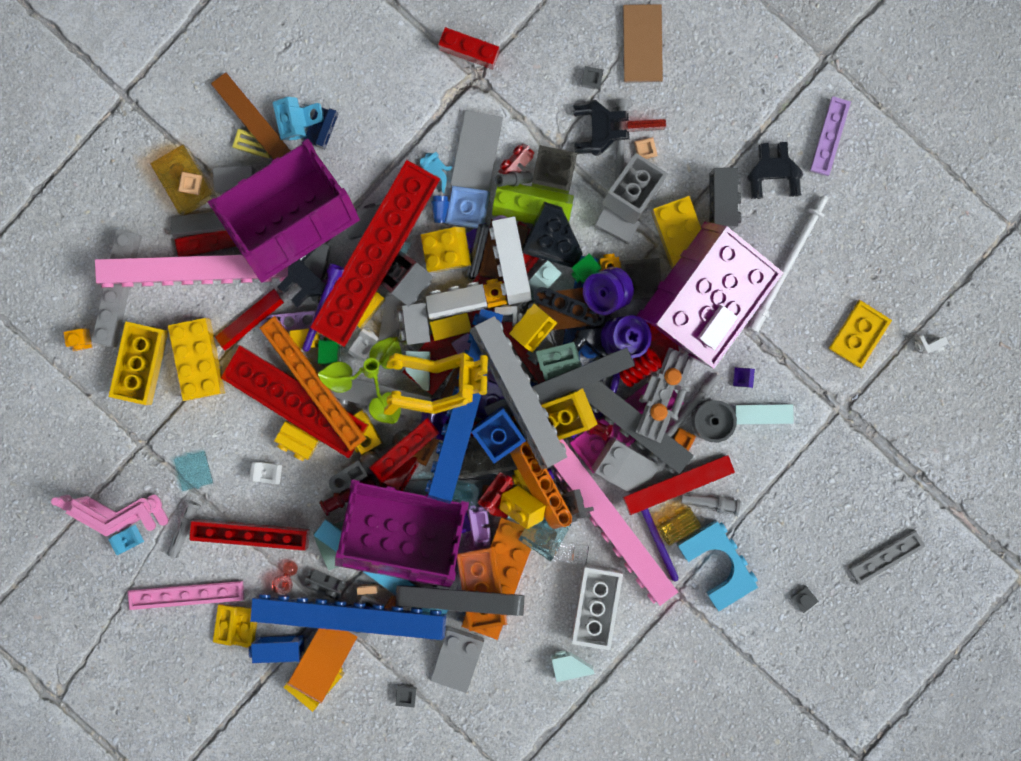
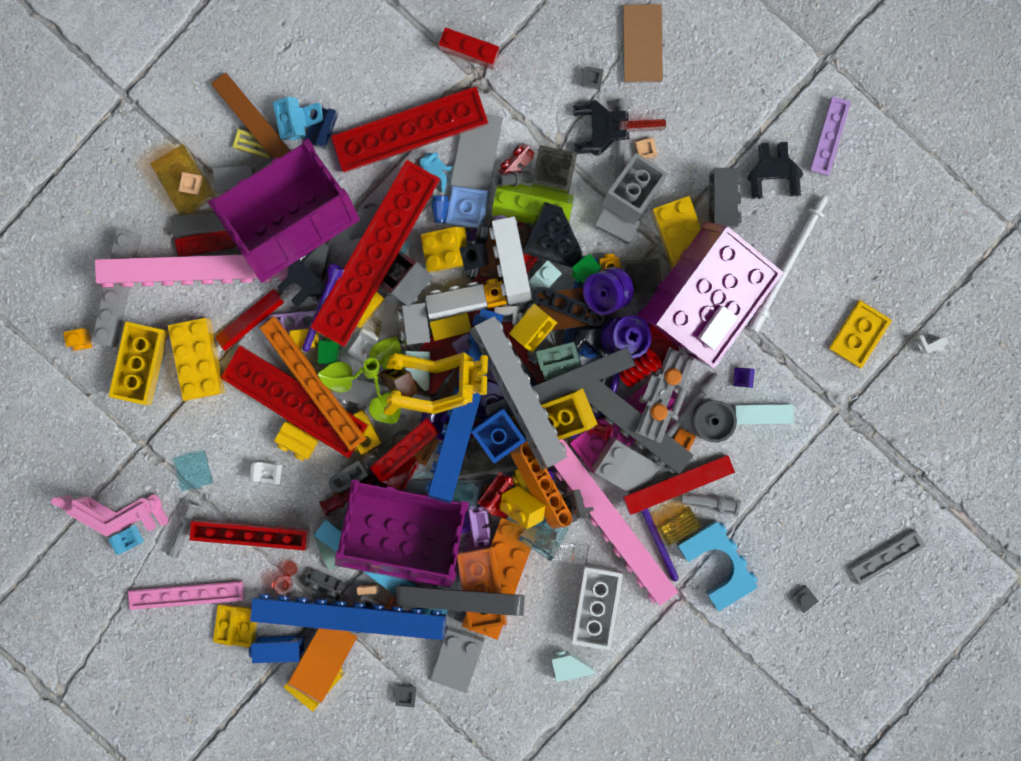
none -> red plate [331,87,489,173]
none -> reddish brown slope [378,369,418,398]
none -> black brick [459,240,489,271]

